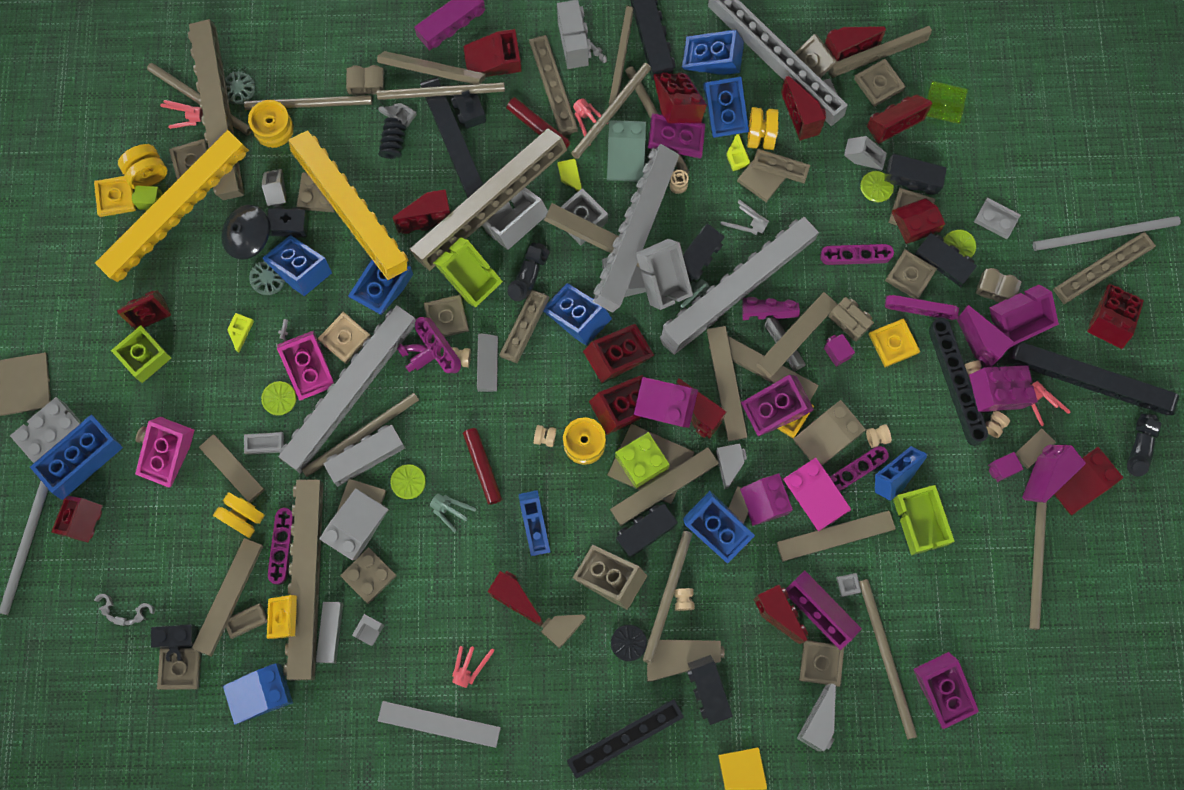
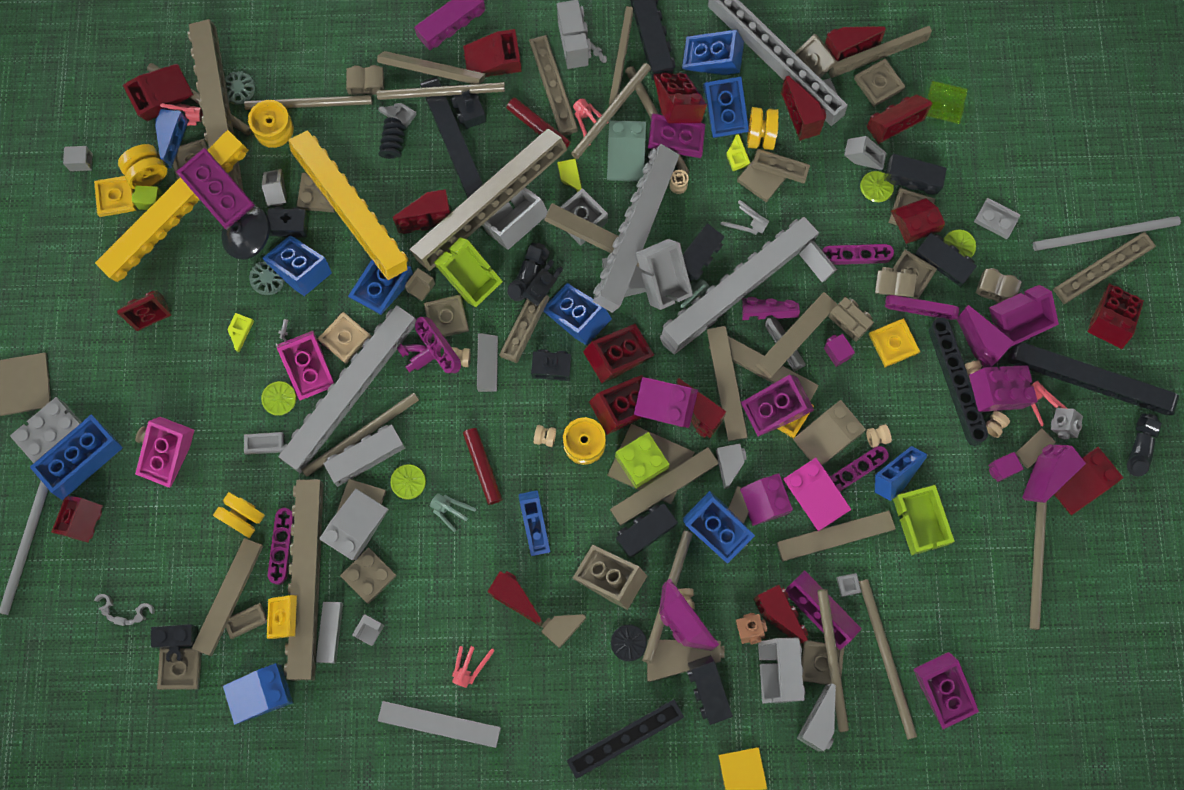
lime brick [111,325,171,383] -> none
dark tan tile [199,434,264,503] -> none
none -> light grey panel [63,146,93,171]
none -> dark red slope [123,64,194,122]
none -> blue slope [155,109,188,168]
none -> magenta tile [176,147,255,230]
none -> dark tan panel [405,268,435,301]
none -> black hinge [523,260,563,306]
none -> black brick [531,349,572,381]
none -> magenta wedge [659,579,719,651]
none -> nougat brick [736,613,768,644]
none -> light grey piece [758,638,805,703]
none -> light grey tile [799,241,837,282]
none -> dark tan piece [817,589,849,732]
none -> dark tan brick [875,267,917,298]
none -> light grey brick [1051,408,1083,439]

